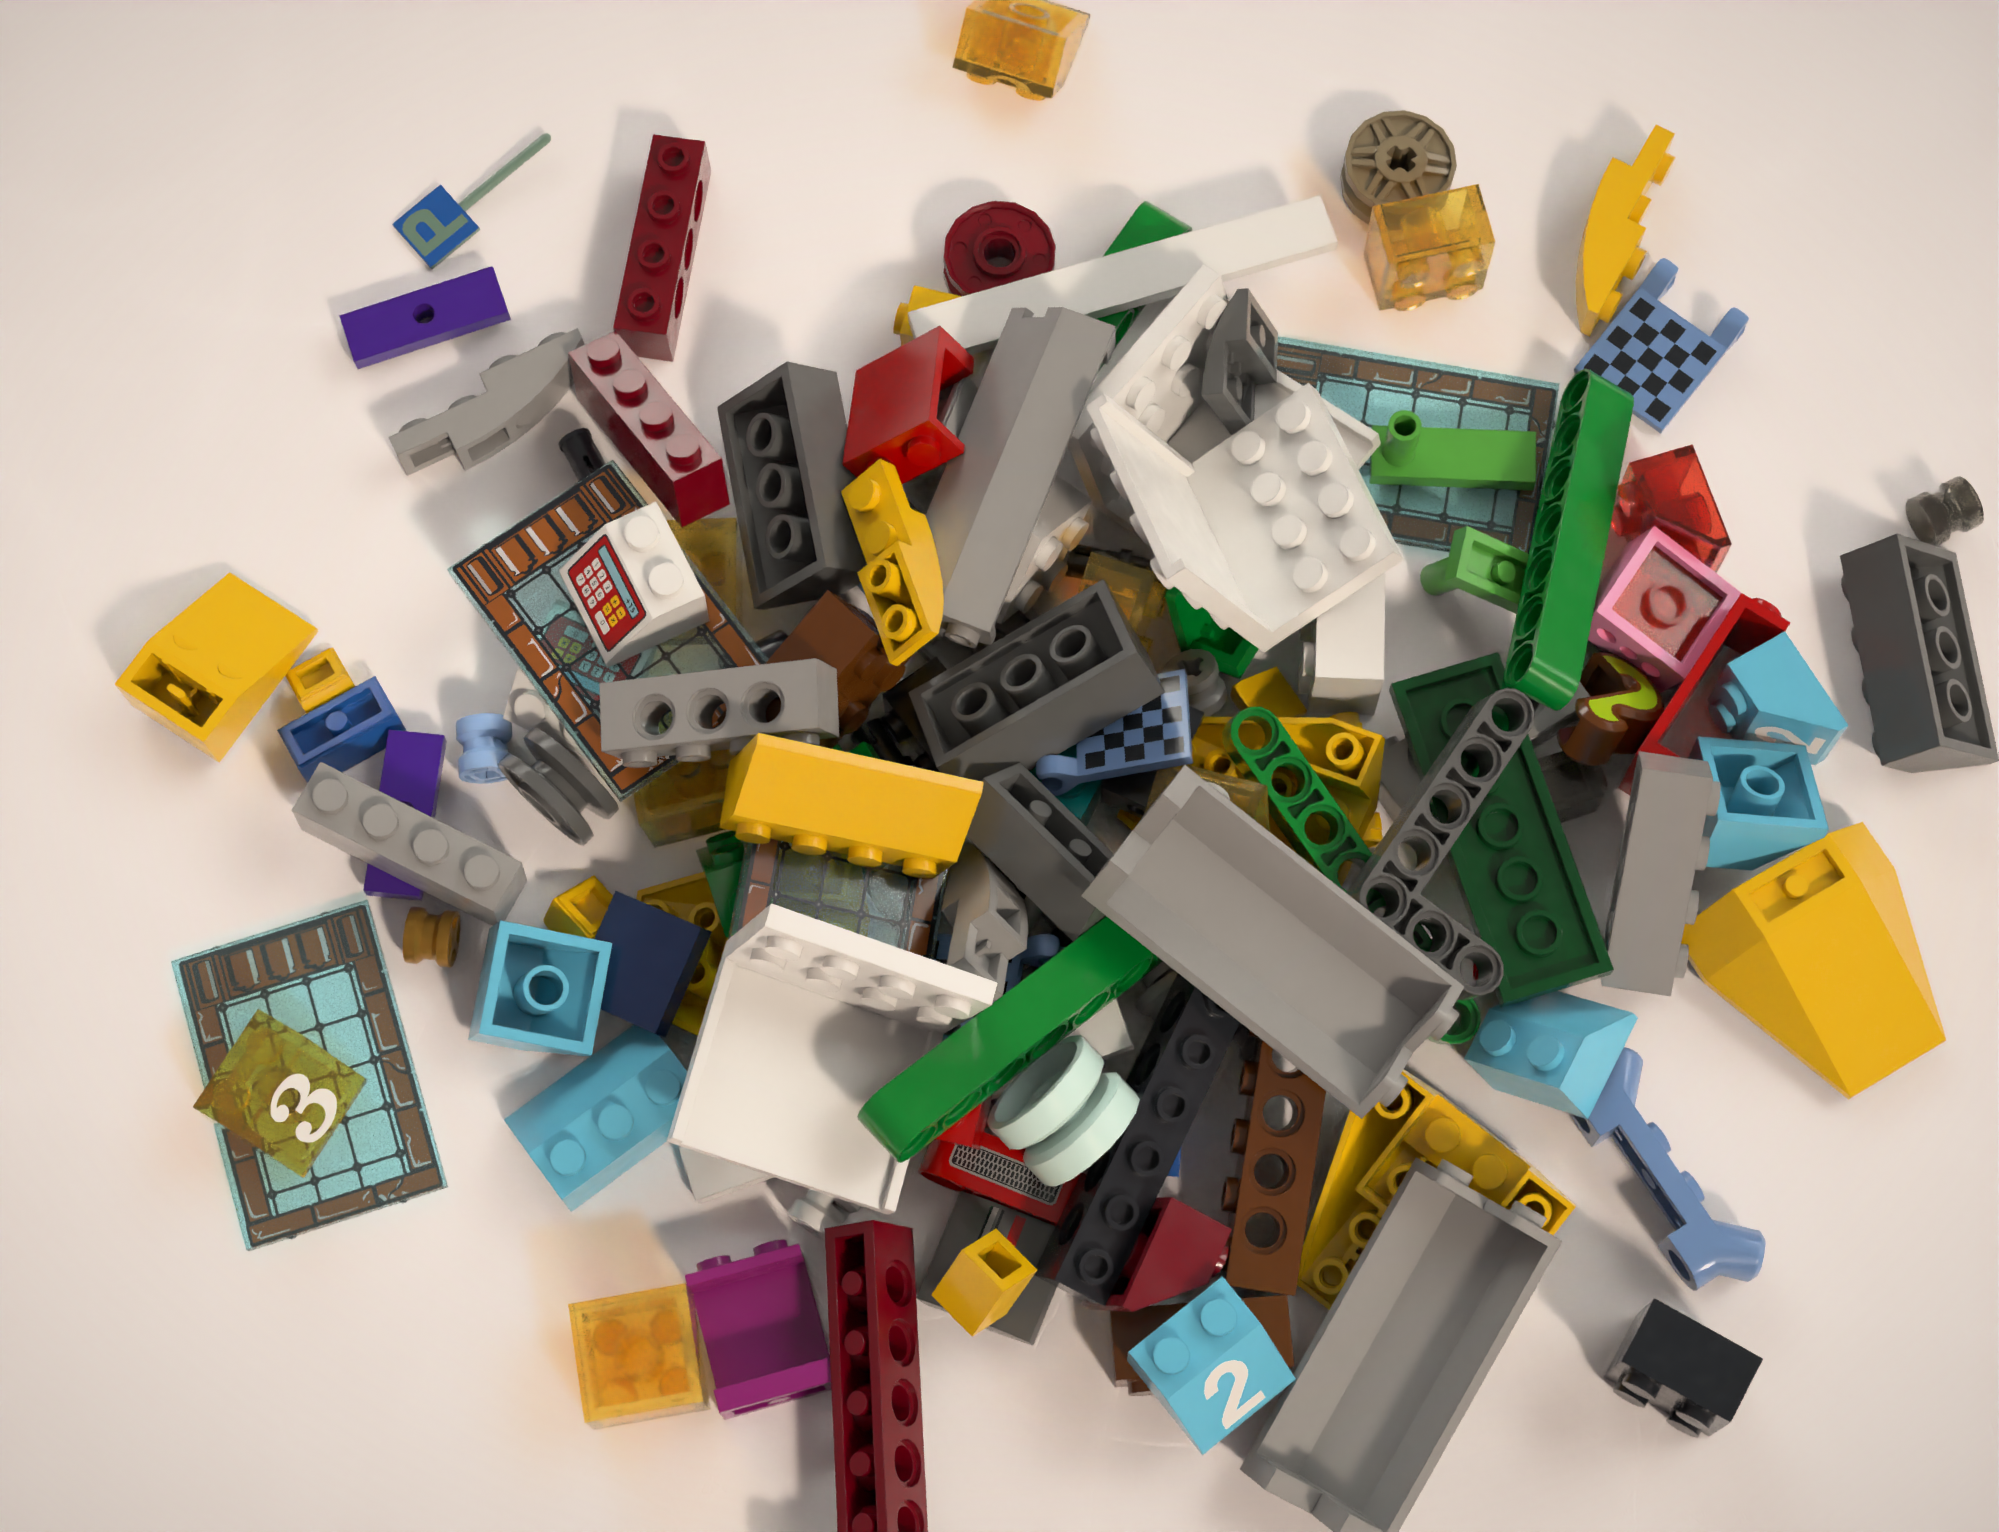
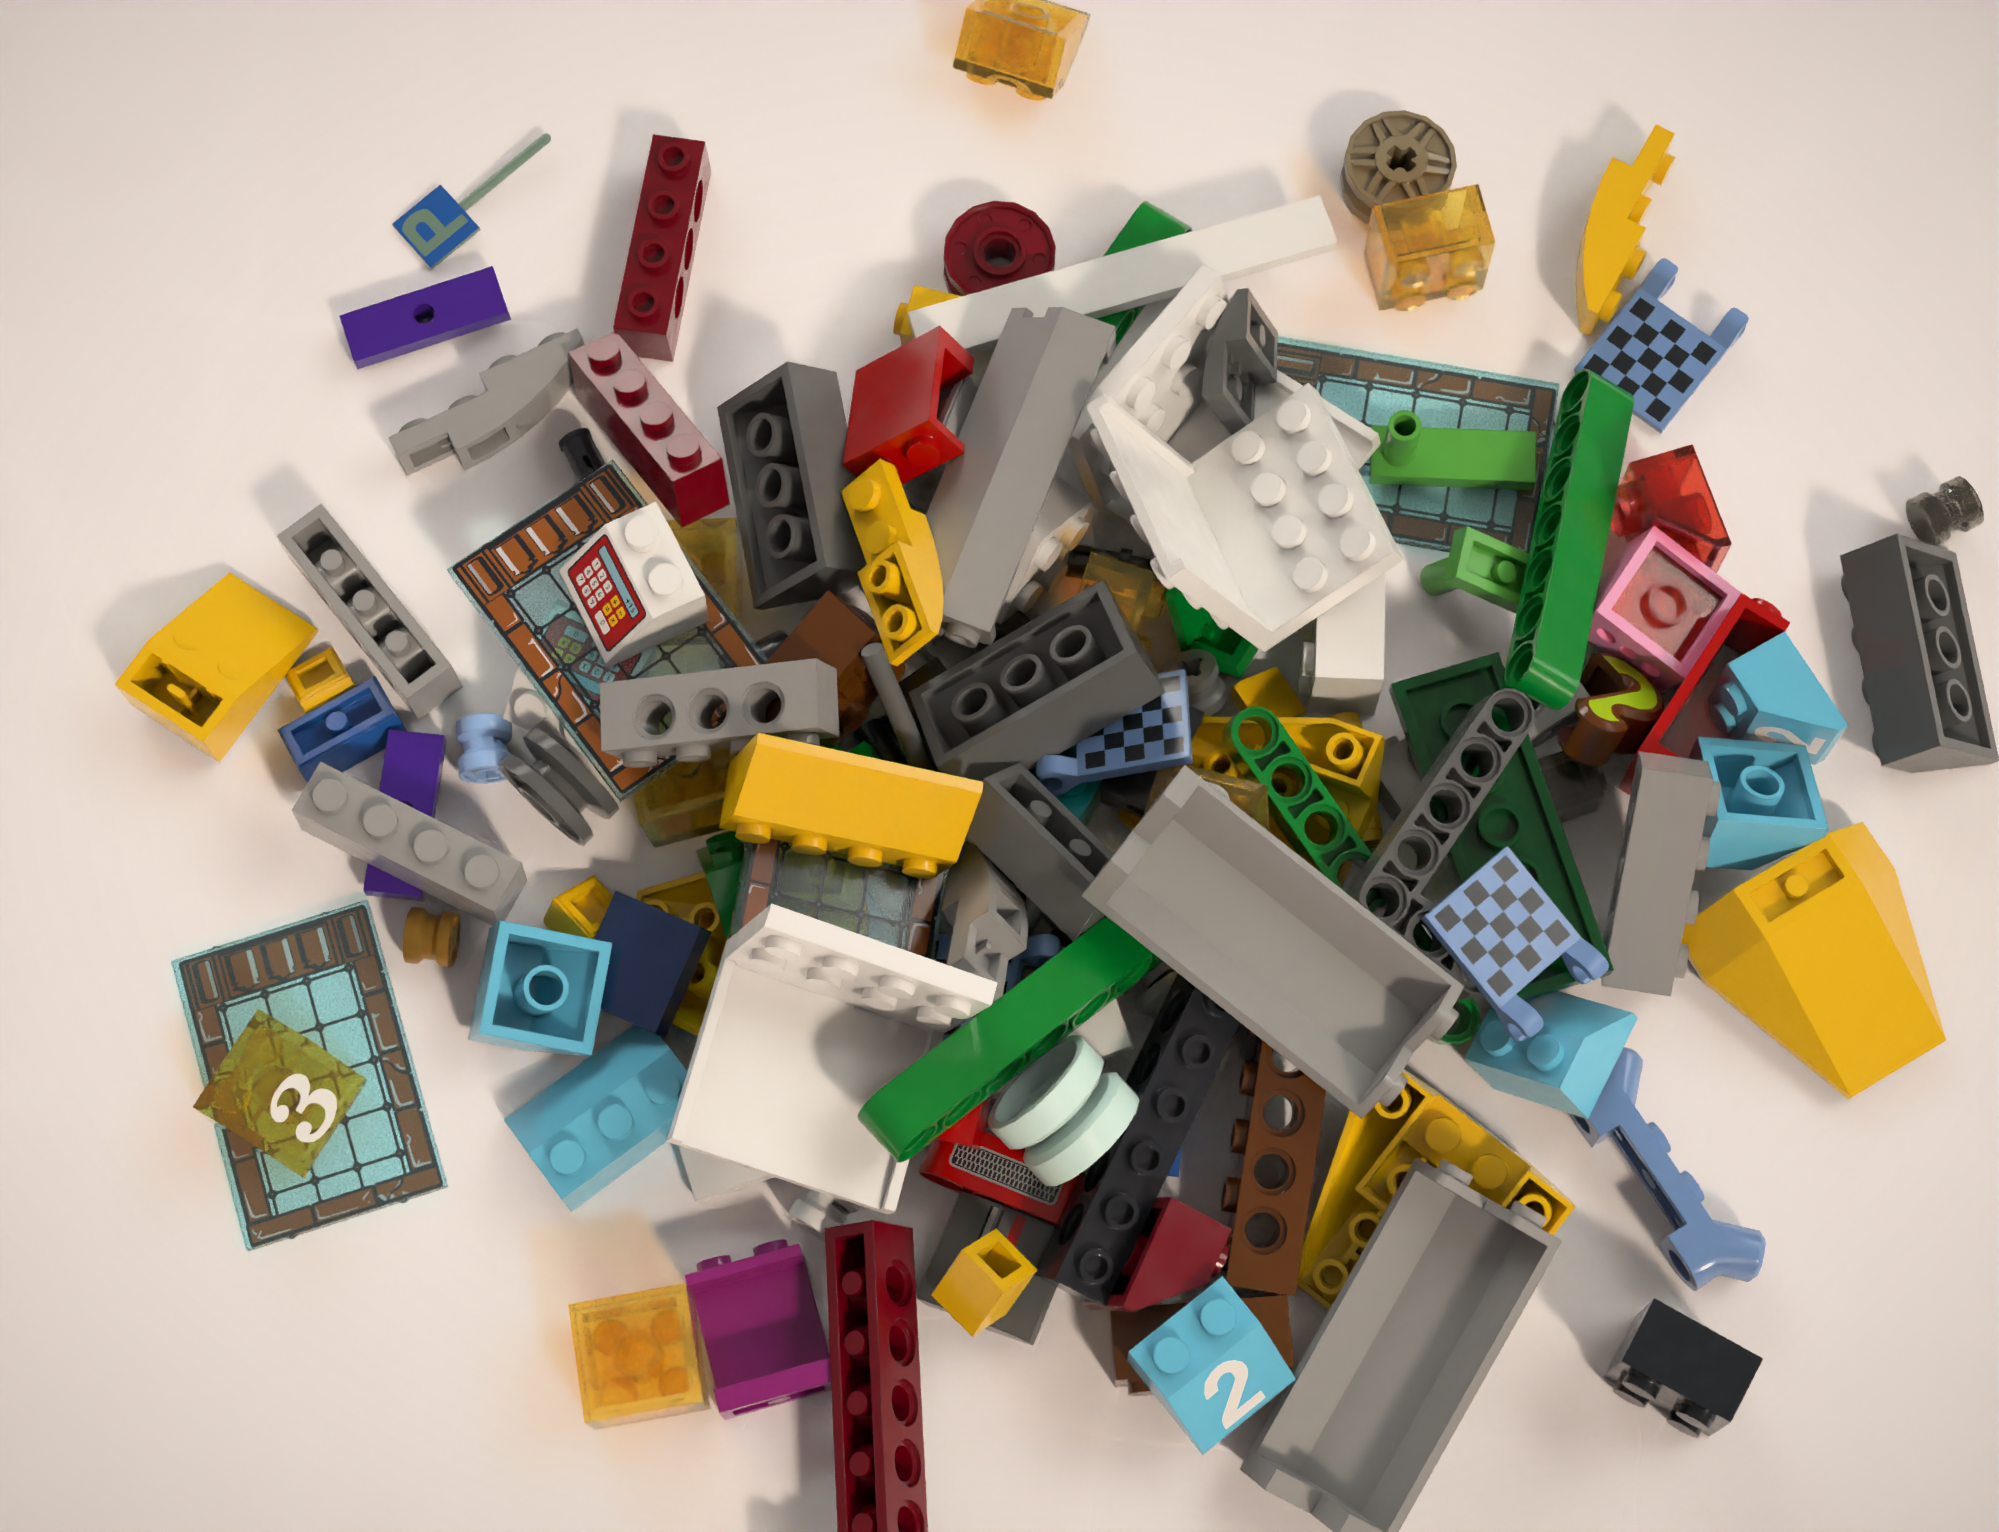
none -> light grey brick [277,504,463,720]
none -> dark grey bar [861,642,936,772]
none -> medium blue flag [1421,846,1609,1042]

